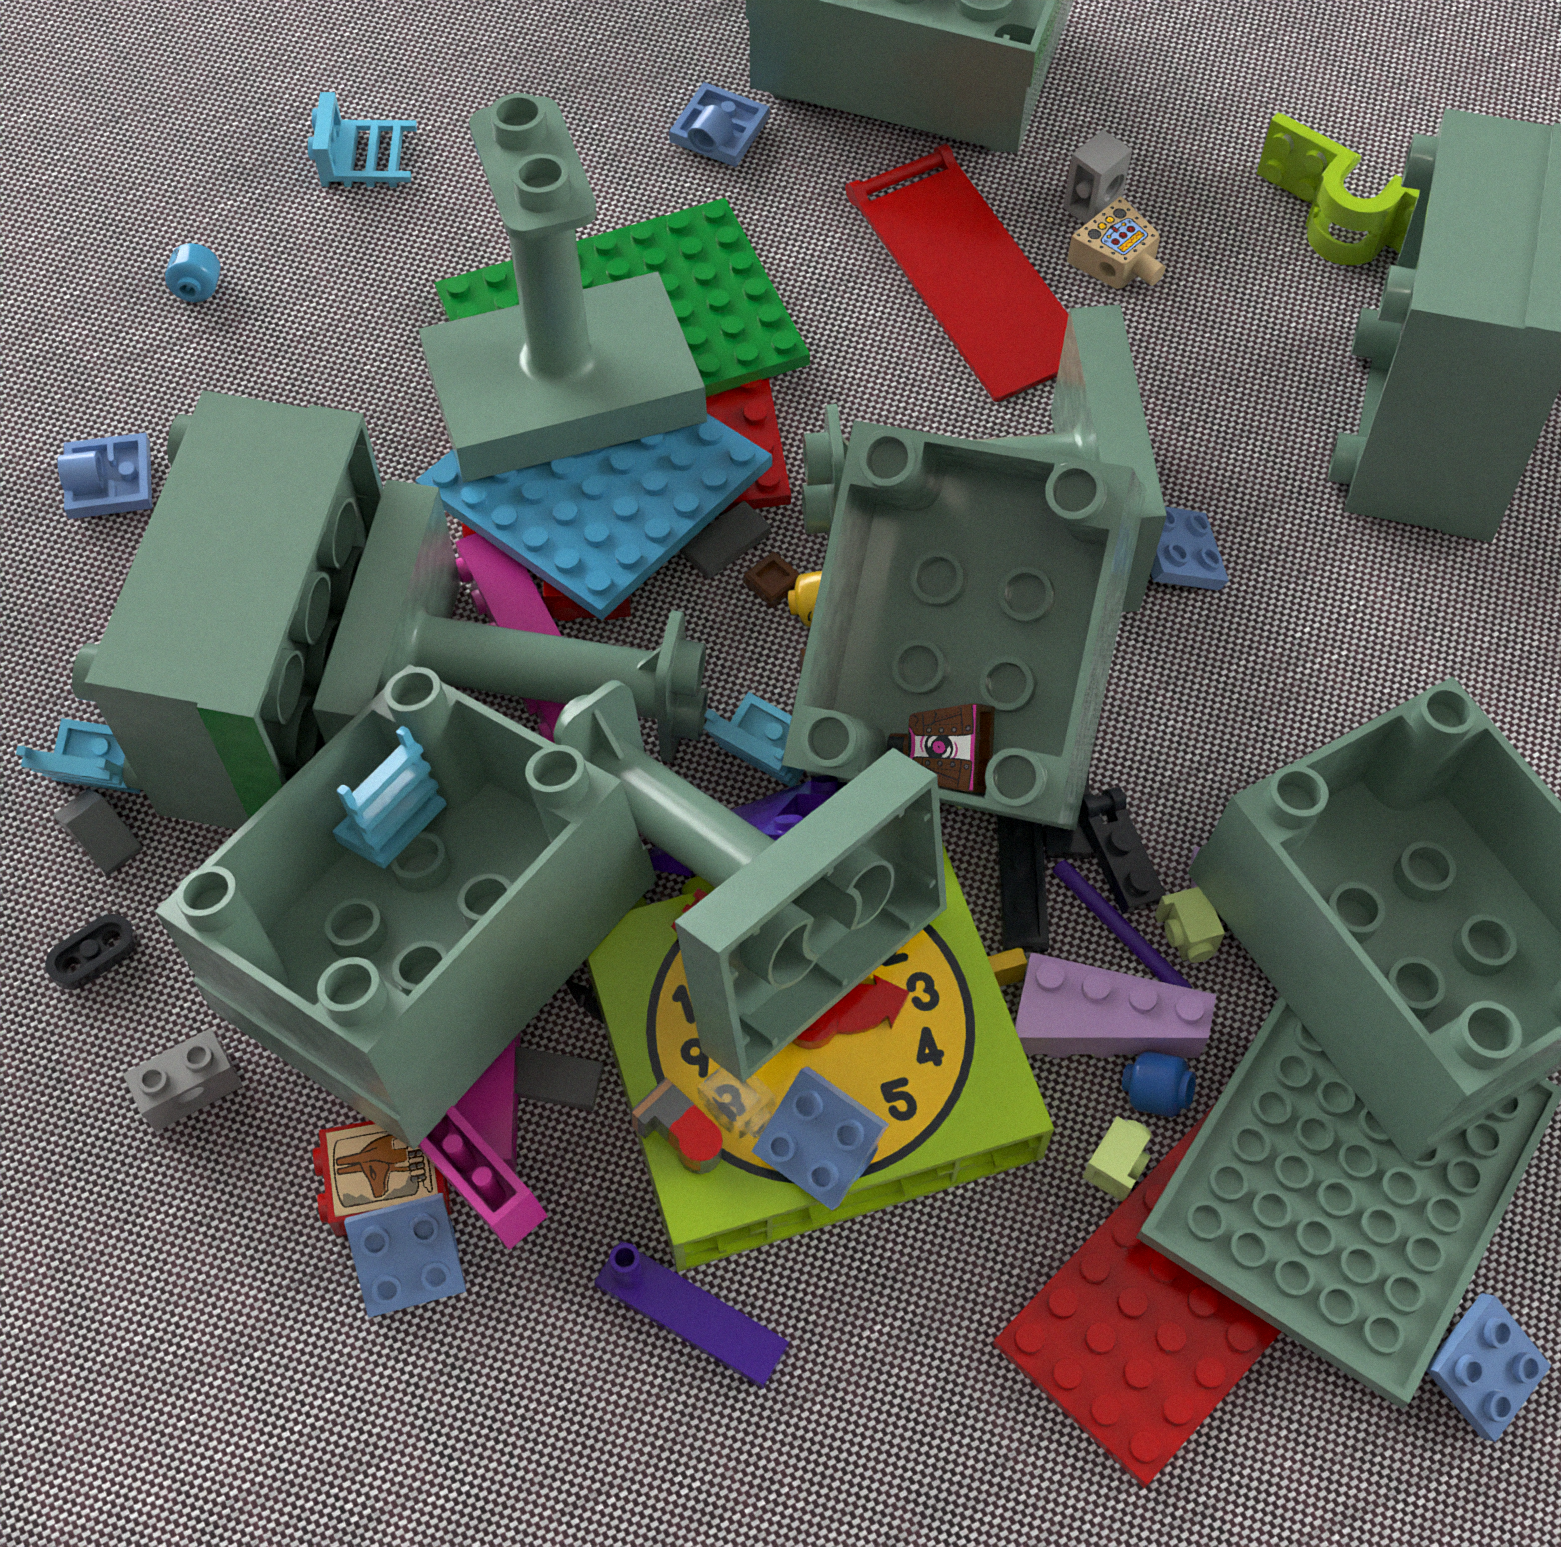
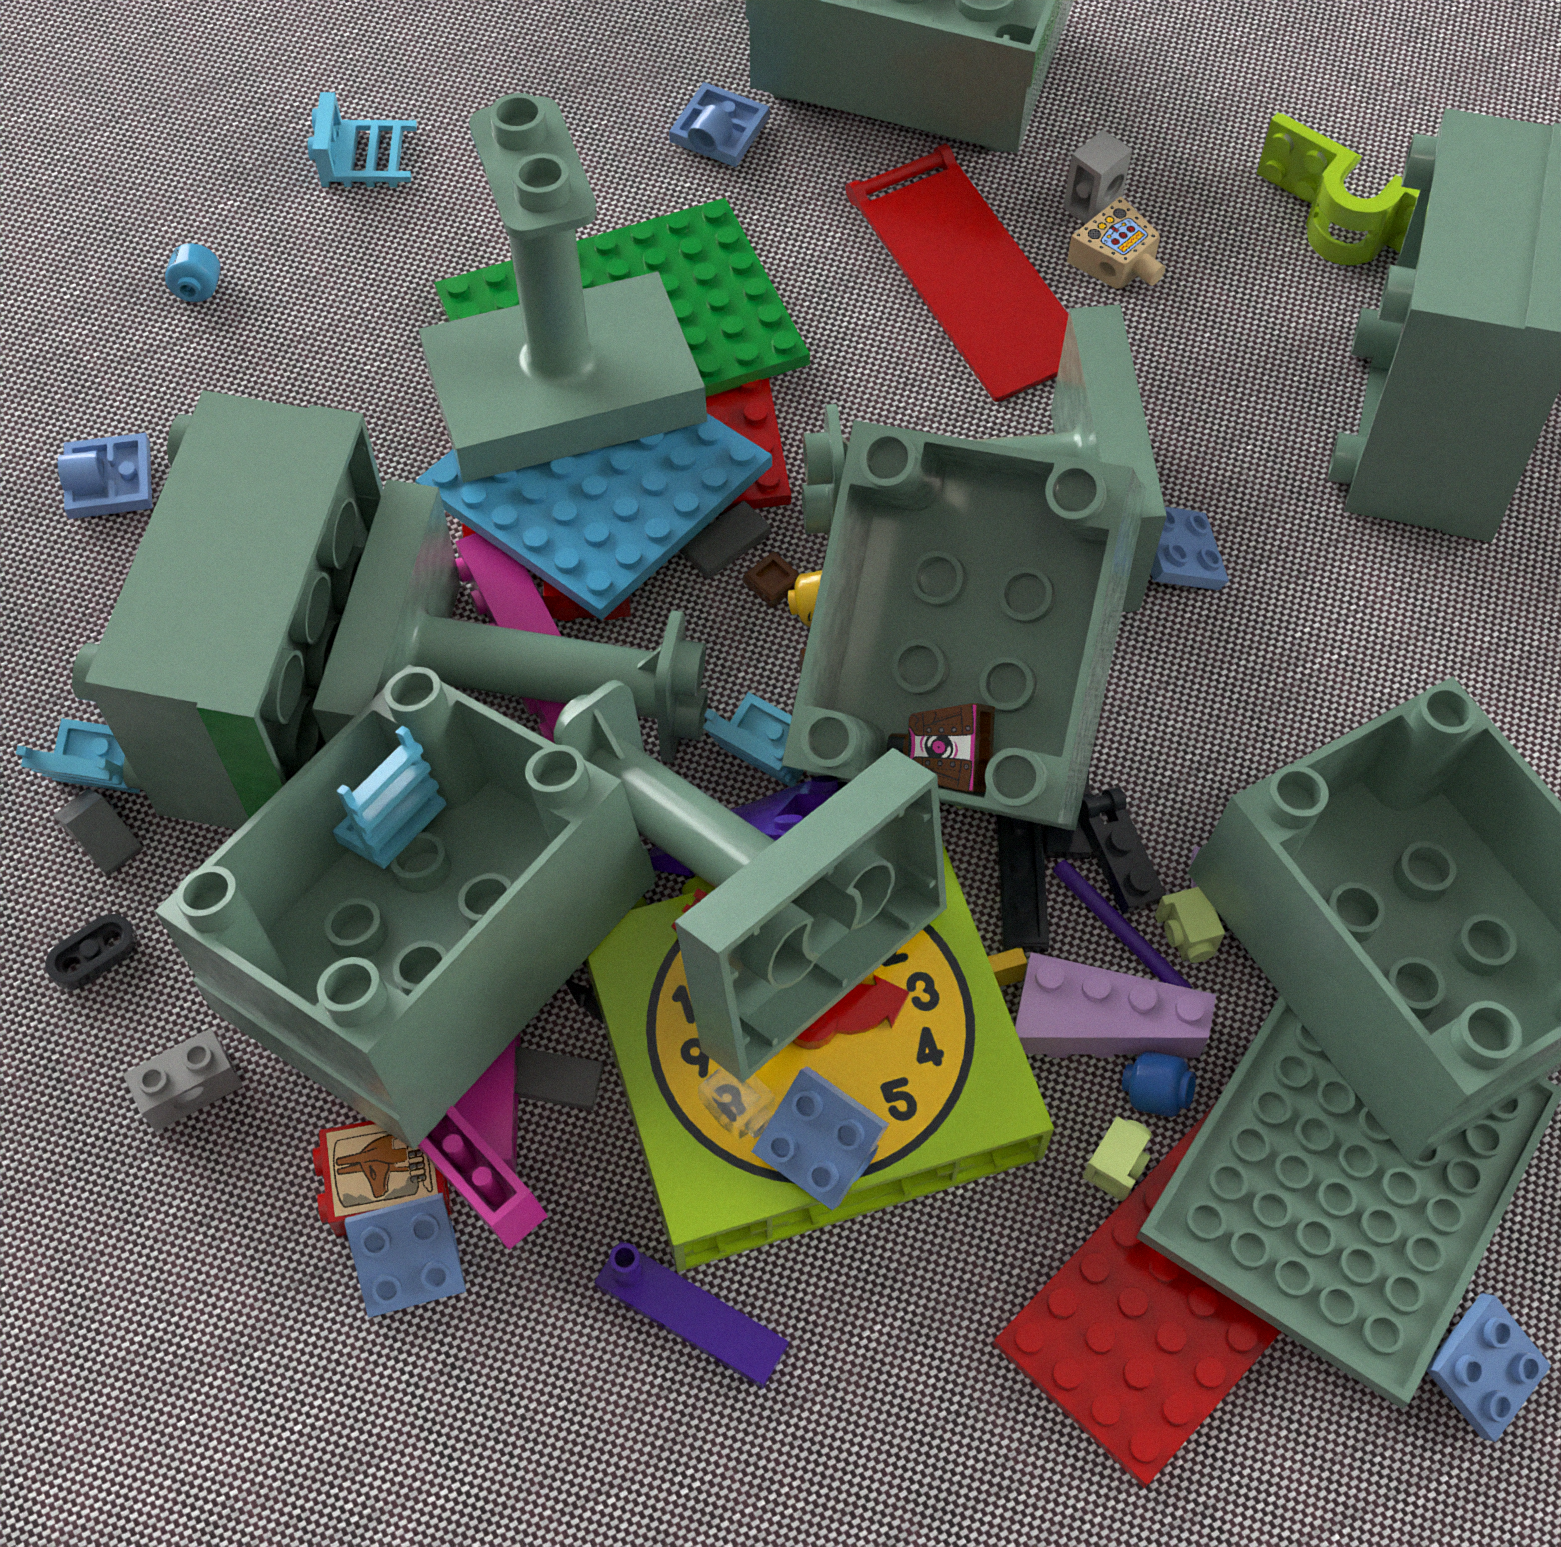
leg [630,1077,723,1174] -> none

